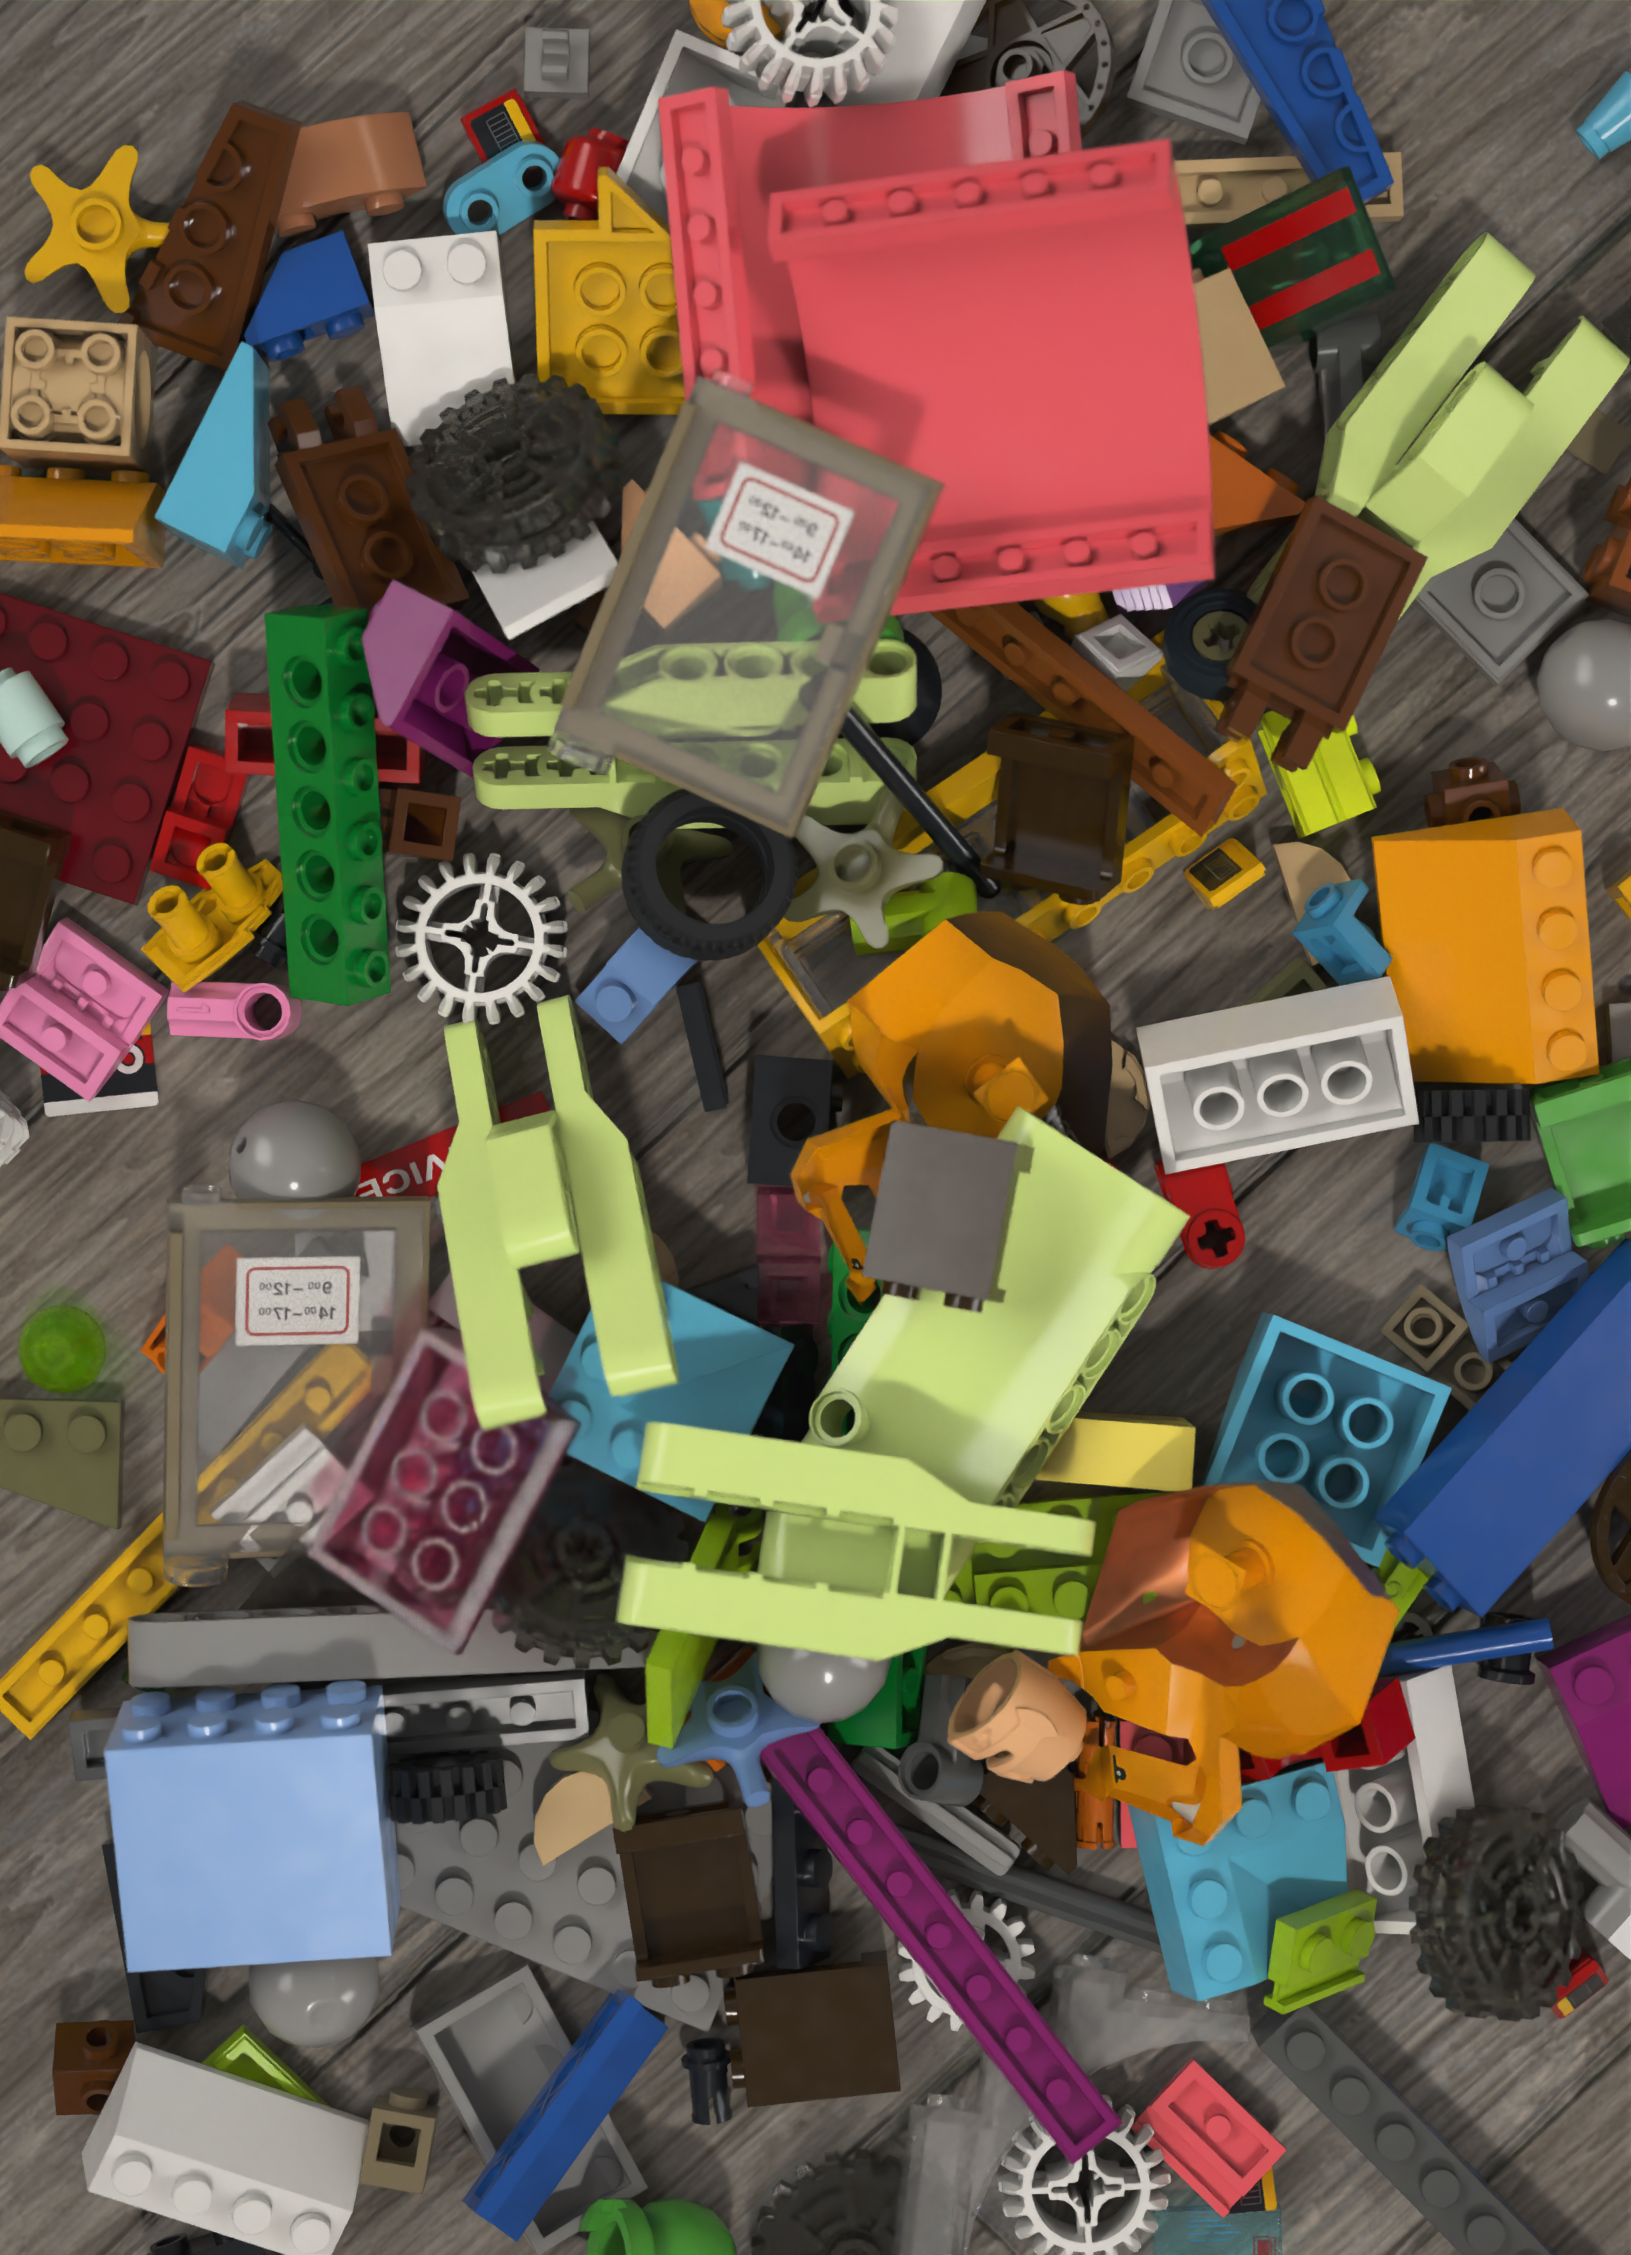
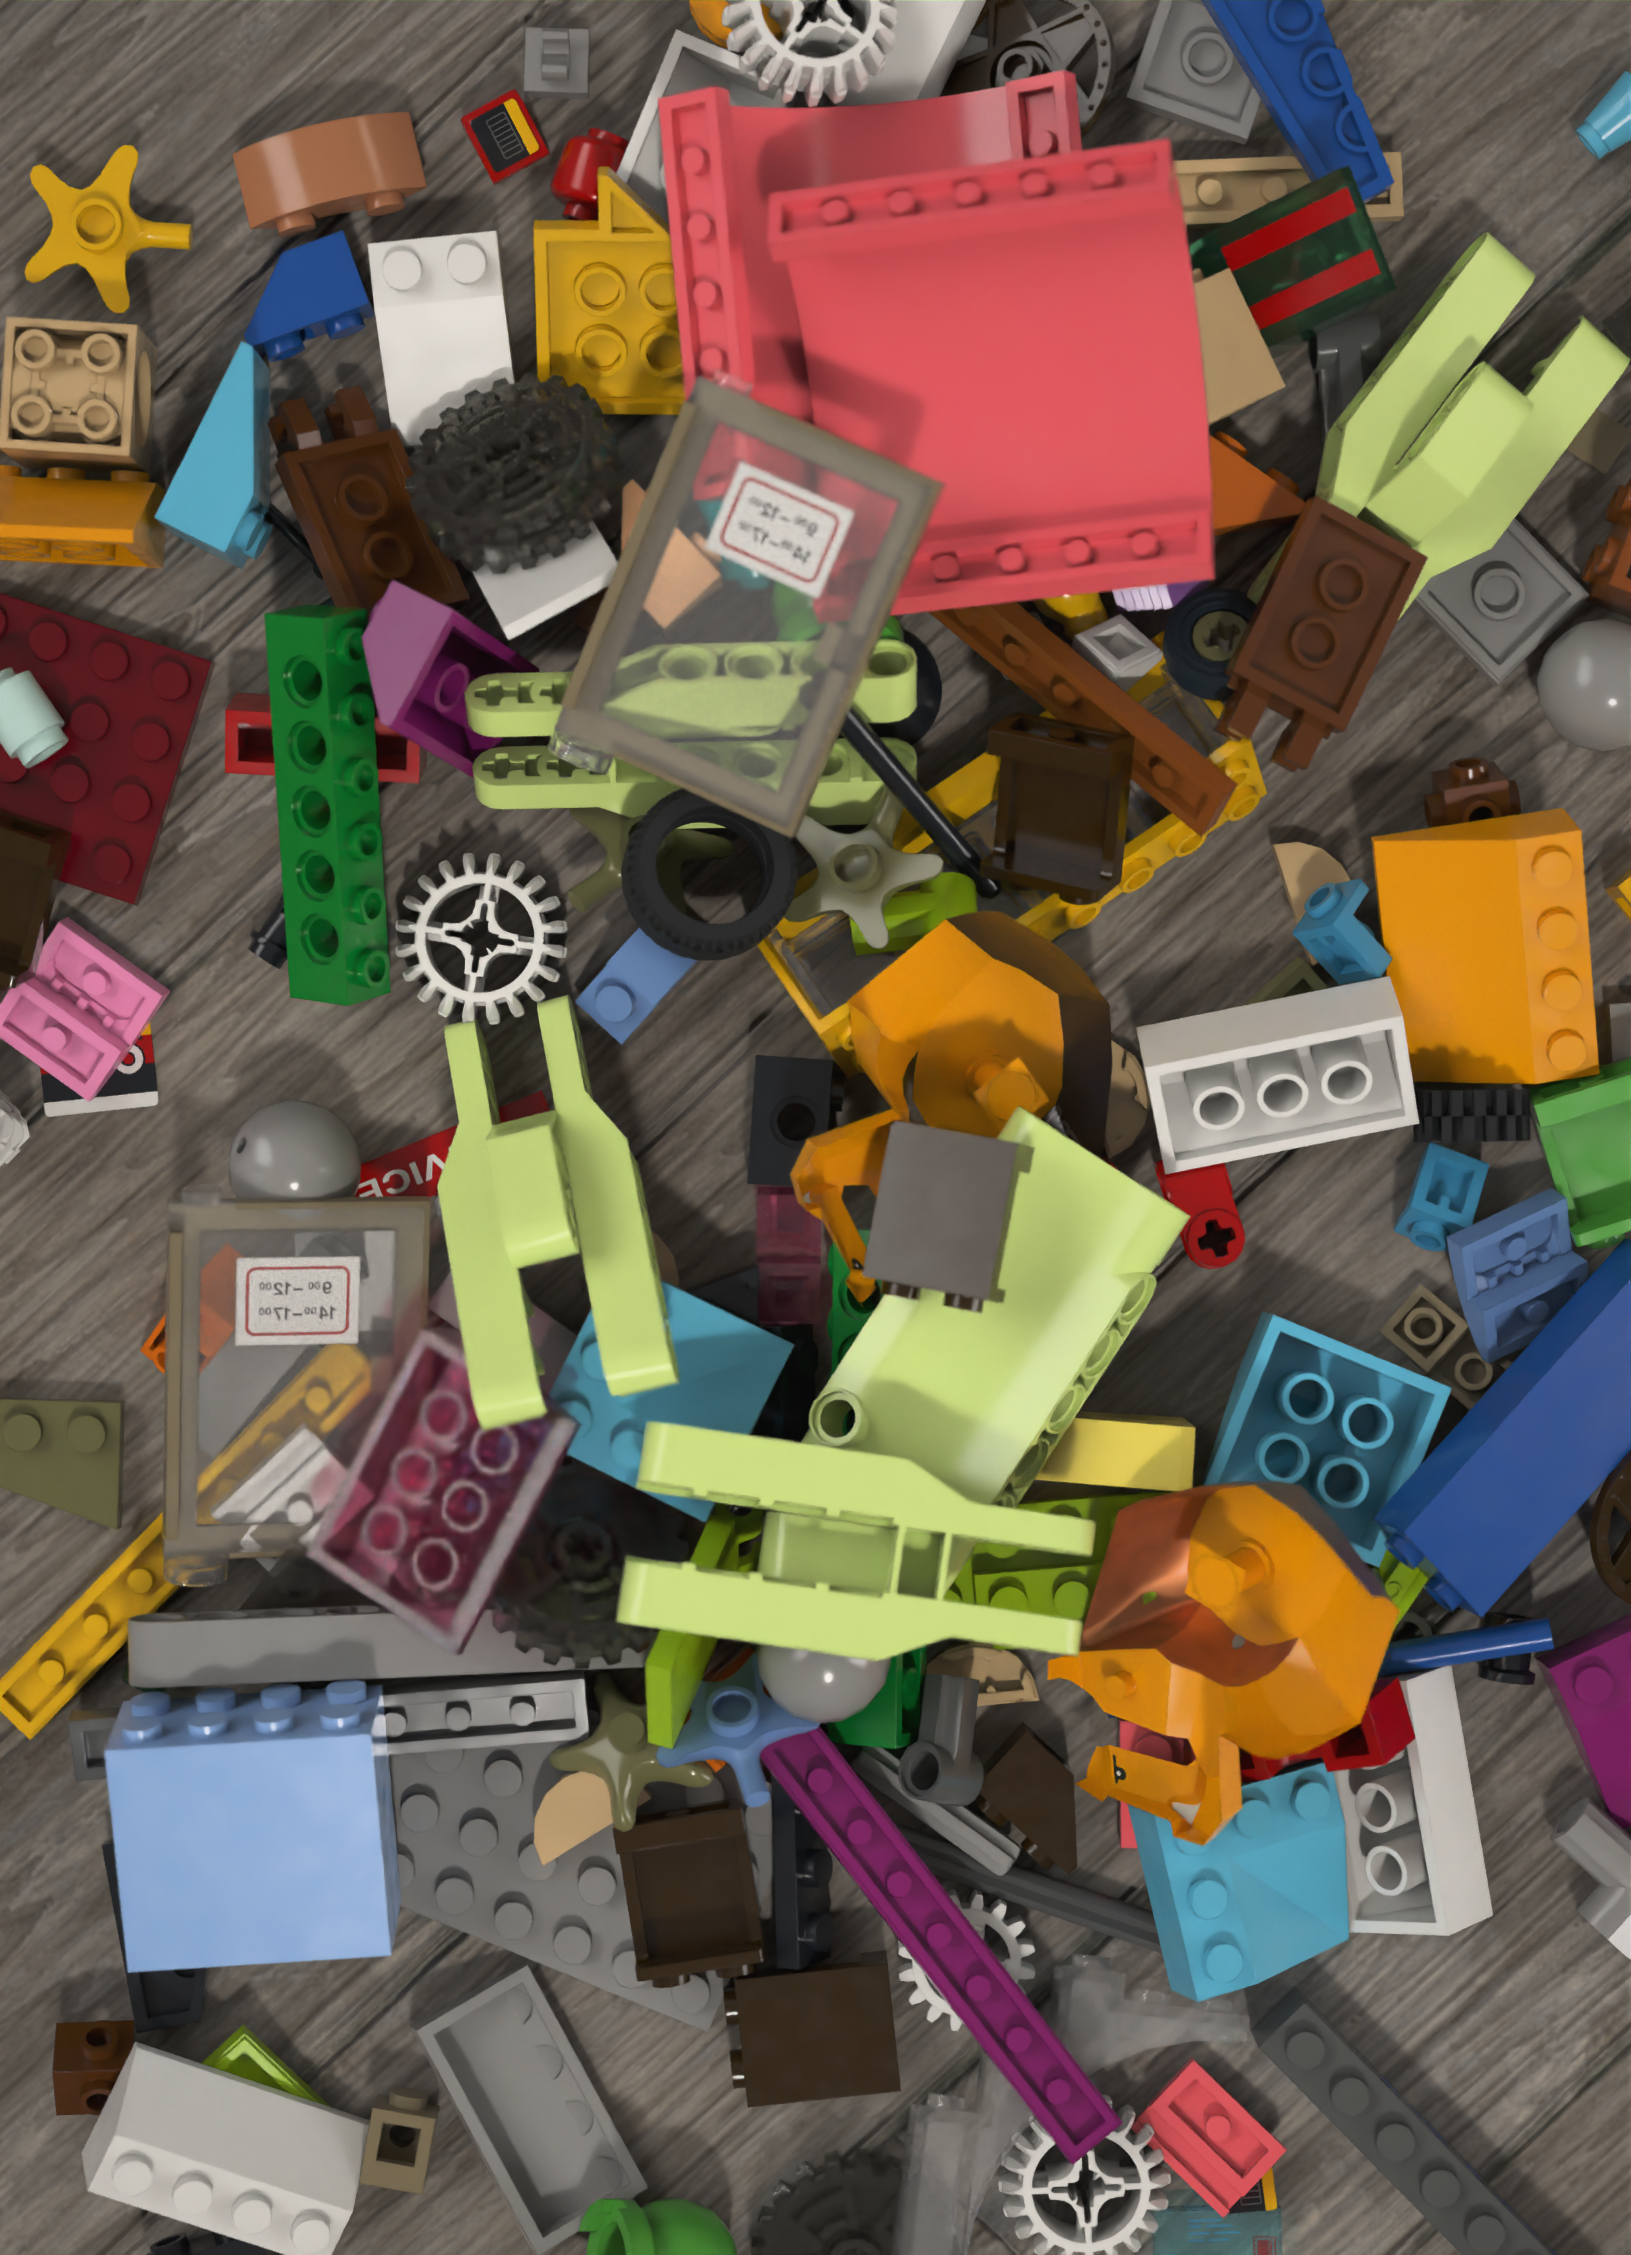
clear neon green brick [17,1305,107,1394] -> none
reddish brown wing [117,100,302,371] -> none
yellow connector [141,843,283,993] -> none
red slope [149,742,251,890] -> none
bright pink piece [167,981,303,1041] -> none
light grey piece [249,1957,380,2048] -> none
reddish brown slope [378,788,462,861] -> none
black tyre [386,1750,507,1825] -> none
medium azure plate [443,140,560,236] -> none
blue fence [462,1990,669,2242] -> none
black tile [676,982,730,1112] -> none
black pin [681,2038,733,2125] -> none
light nougat helmet [947,1649,1087,1784] -> none
orange pin [1073,1716,1117,1849] -> none
slope [1184,838,1267,911] -> none
neon yellow brick [1256,710,1381,839] -> none
lime plate [1263,1888,1377,2015] -> none
clear smoke piece [1409,1805,1585,2022] -> none
red slope [1532,1945,1608,2019] -> none

